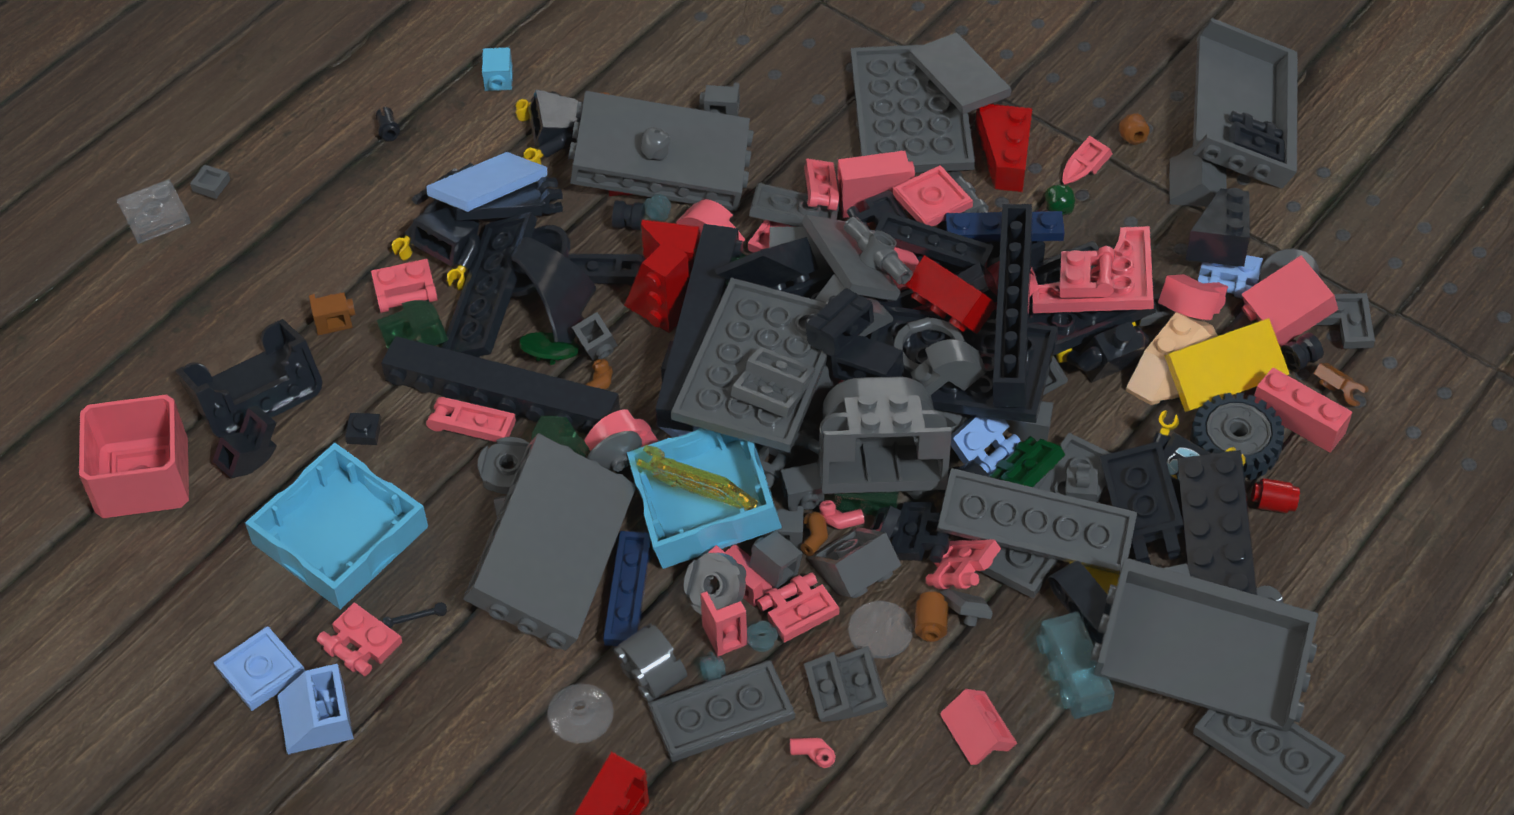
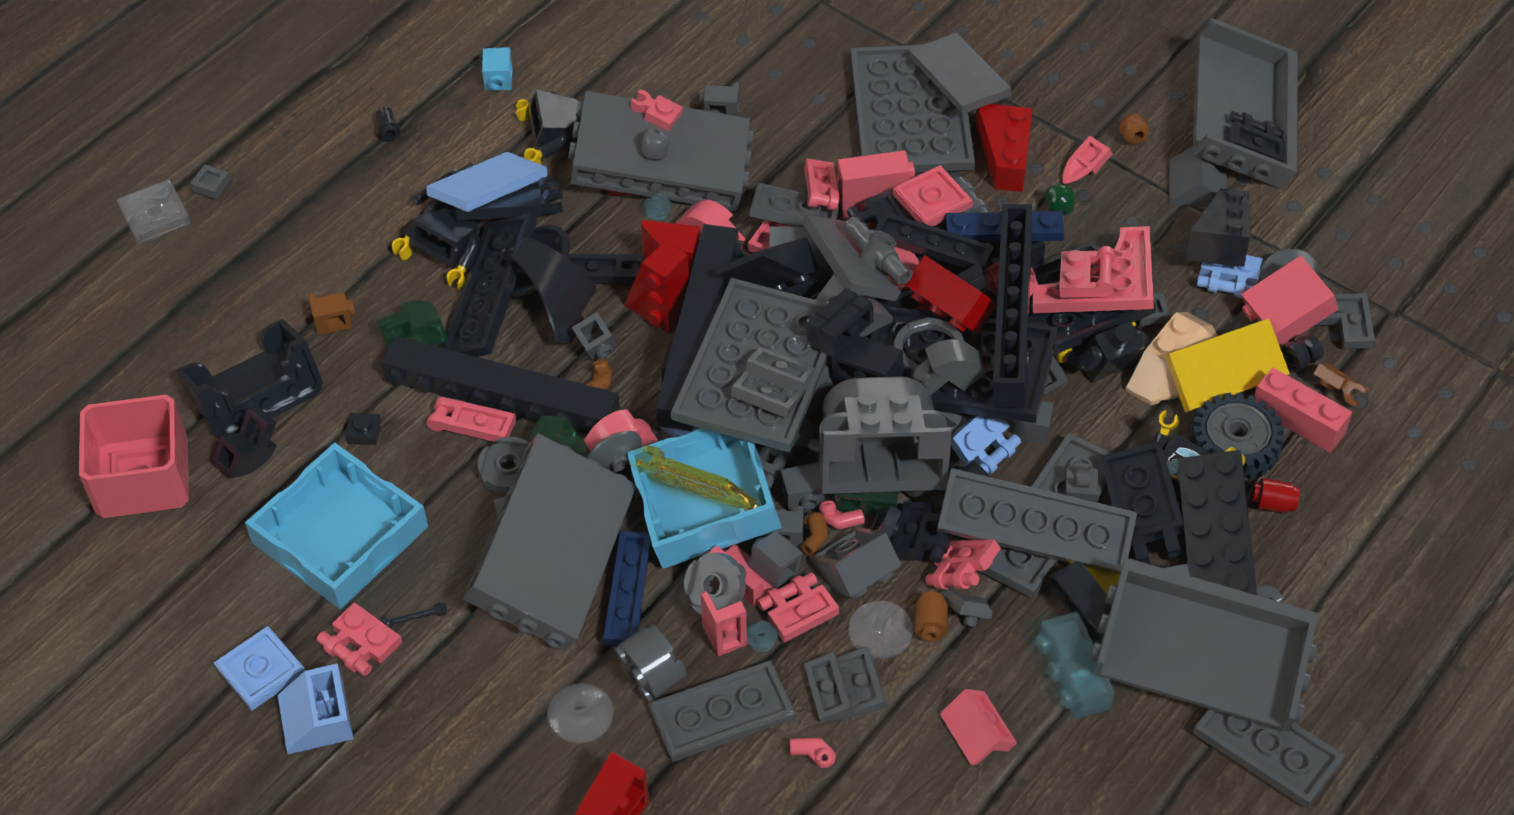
coral plate [371,259,438,313] -> none
dark green piece [519,332,579,365] -> none
black wheel [612,200,645,231] -> none
clear light blue plate [699,652,726,682] -> none
dark green plate [989,436,1065,487] -> none
coral brick [1158,274,1228,320] -> none
none -> coral plate [630,90,683,132]

